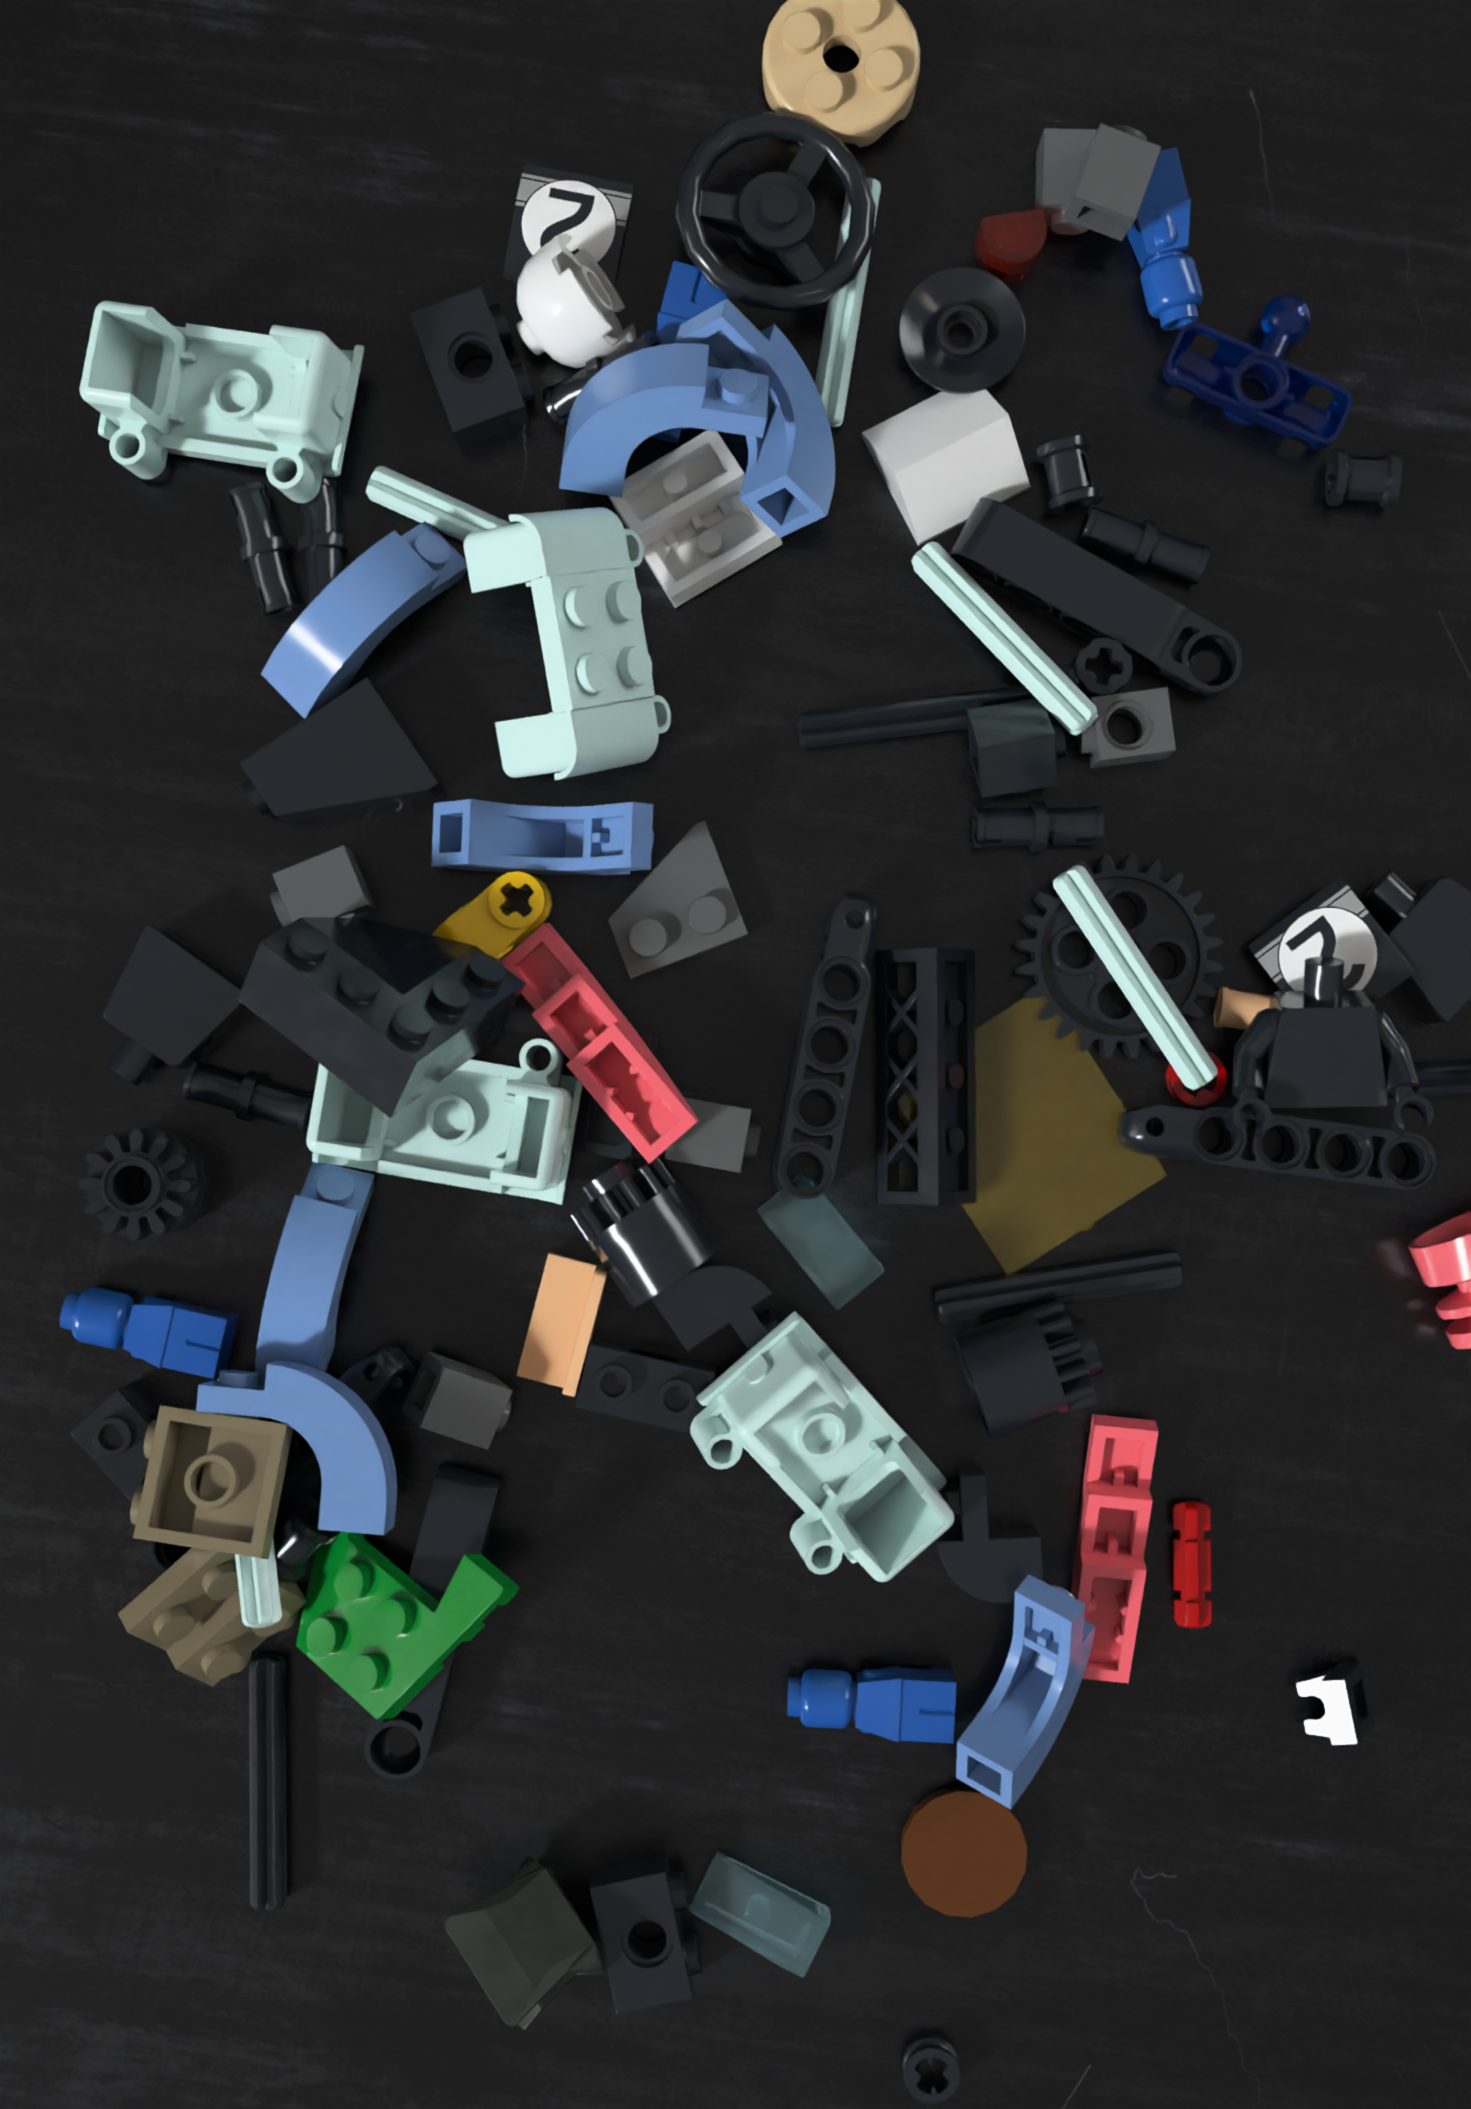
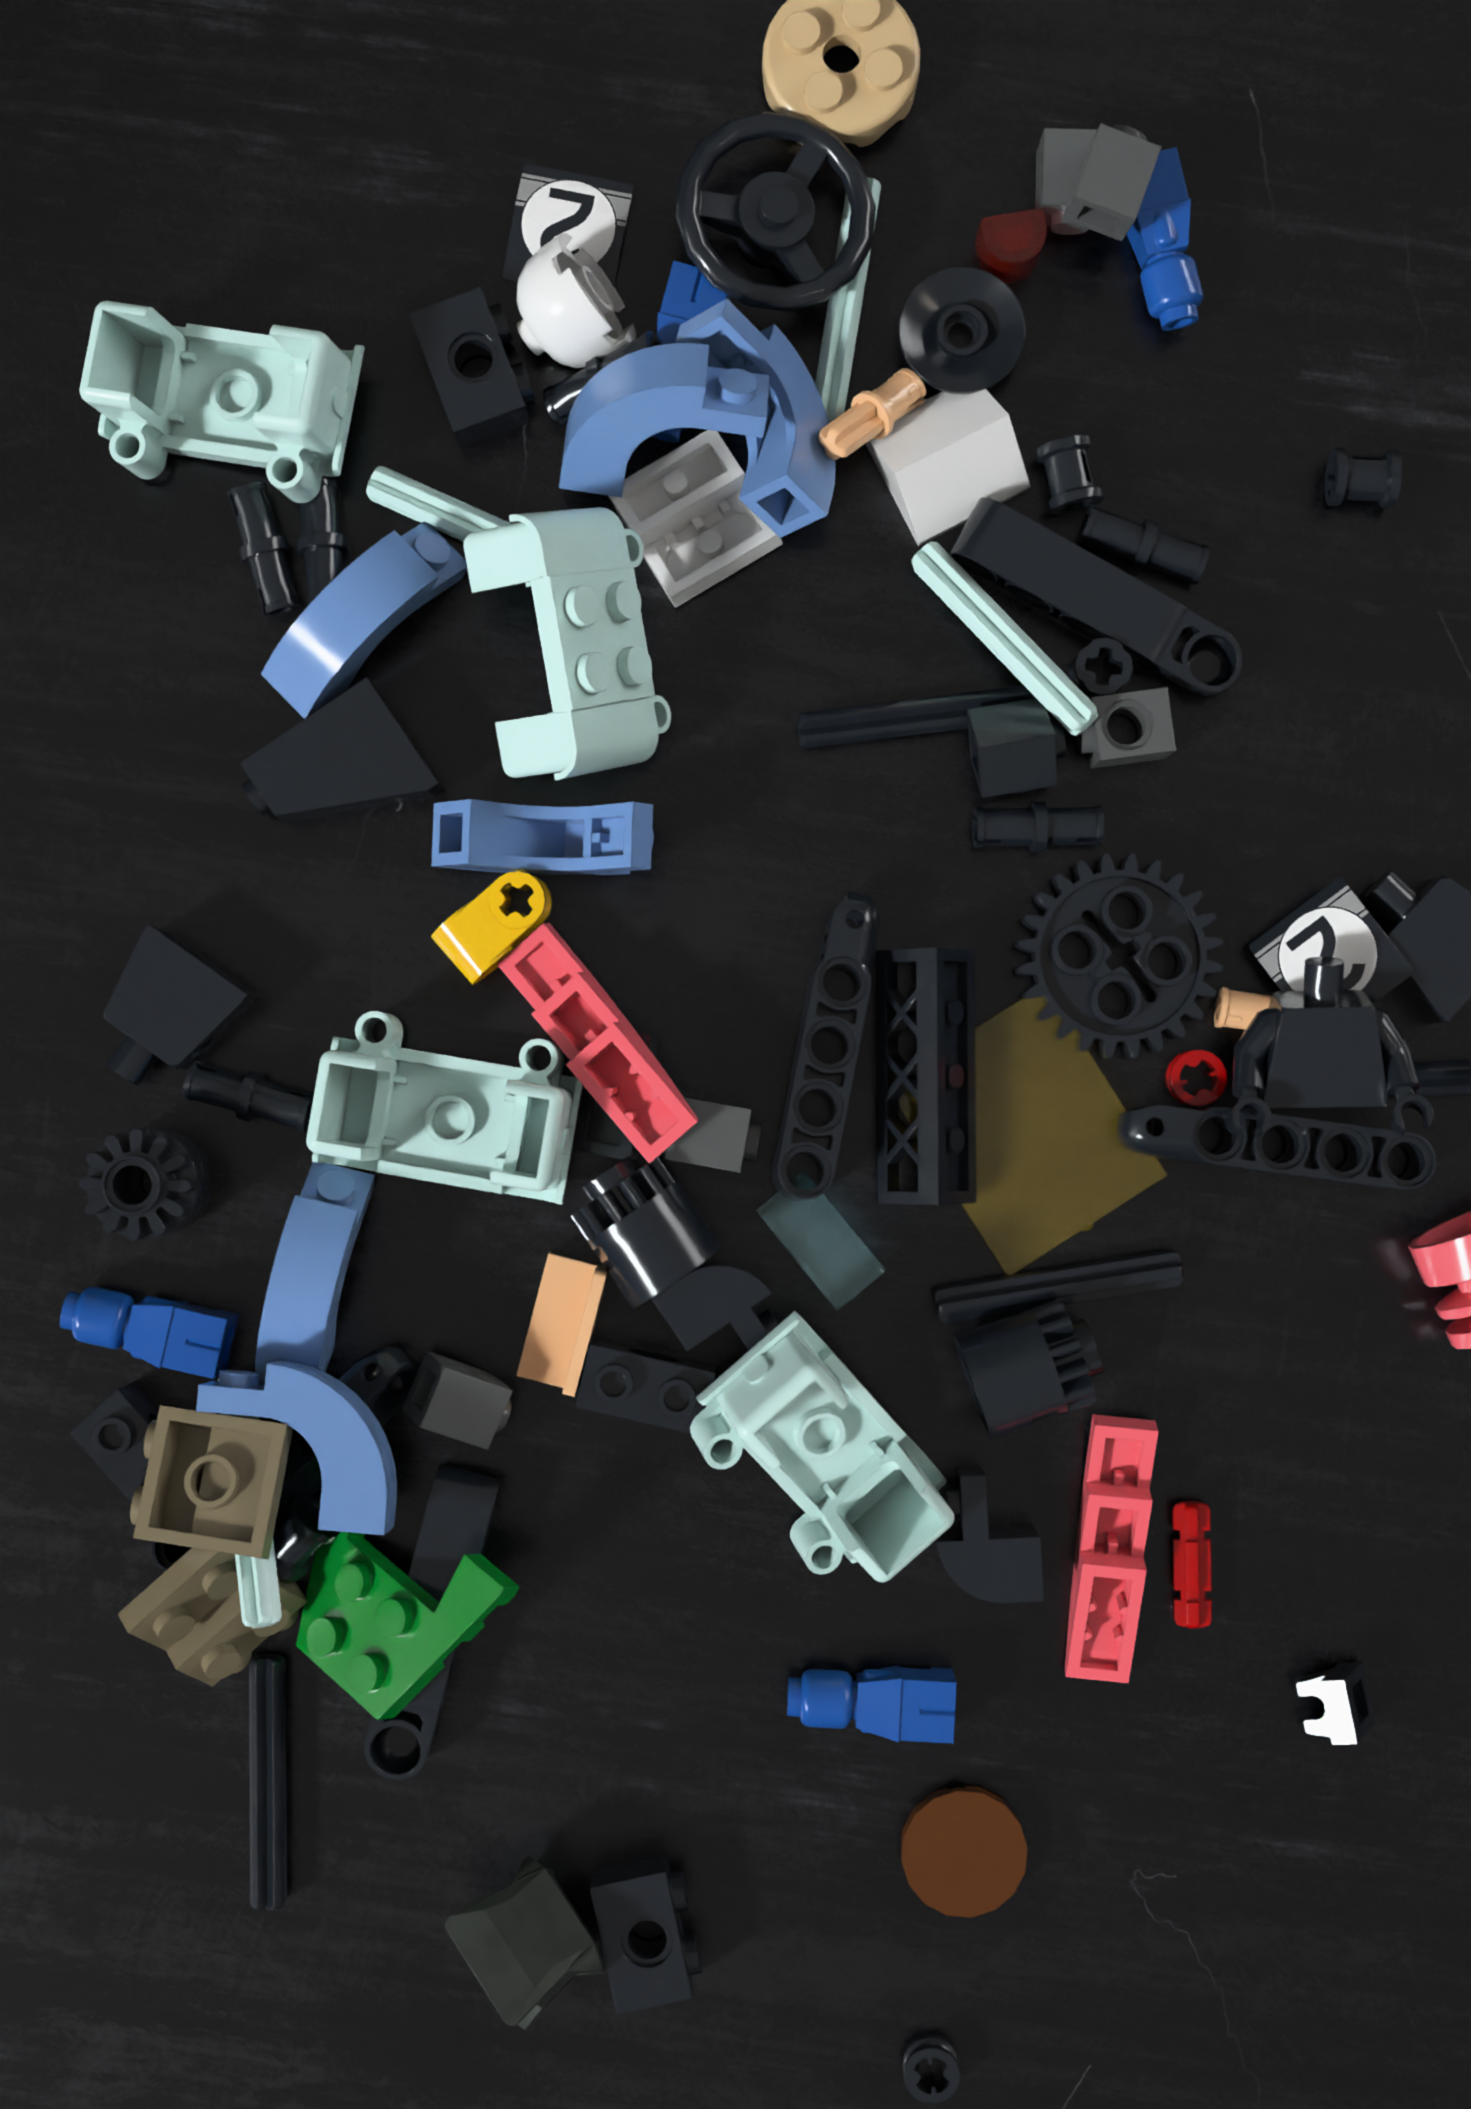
black slope [237,917,525,1118] -> none
dark grey brick [270,845,376,927] -> none
dark grey wing [608,821,748,980] -> none
clear light blue slope [689,1851,831,1978] -> none
medium blue arch [956,1574,1095,1810] -> none
light aqua axle [1053,865,1218,1090] -> none
clear blue piece [1162,293,1353,450] -> none
none -> light nougat axle [818,368,926,460]

